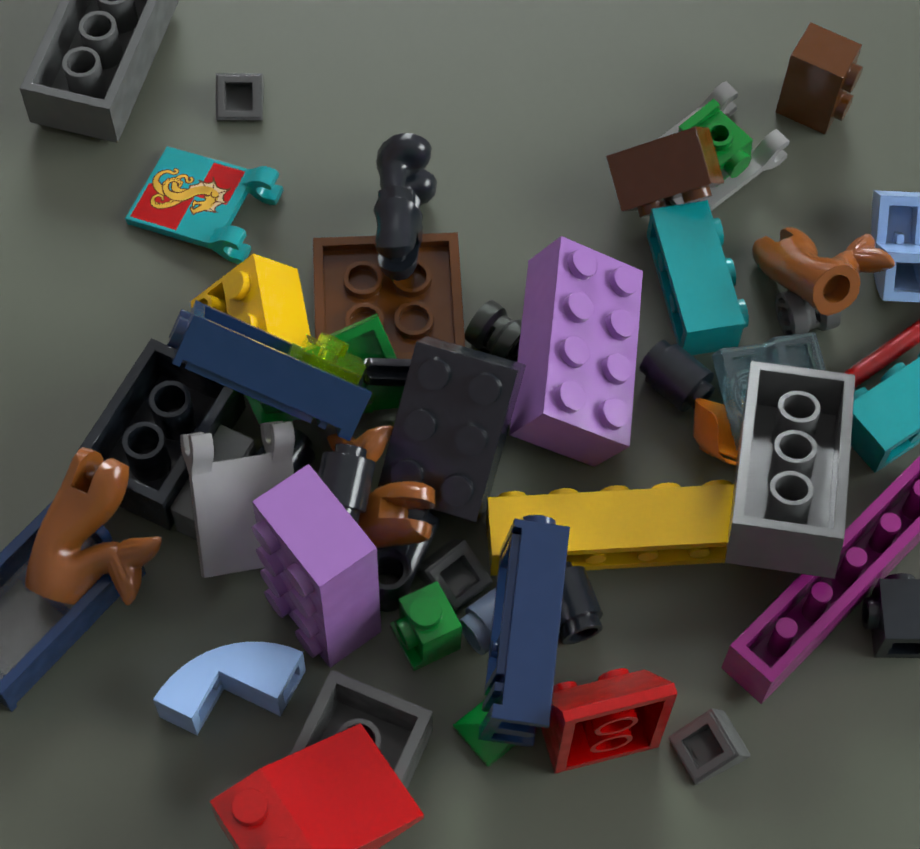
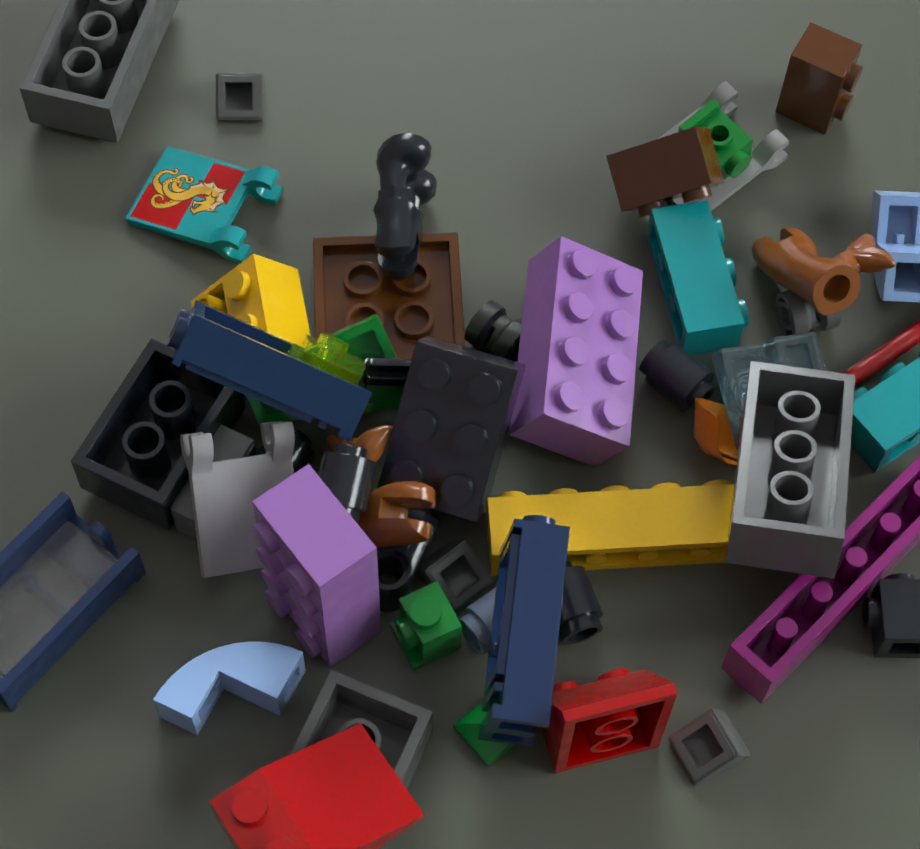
dark orange piece [25,447,162,606] -> none

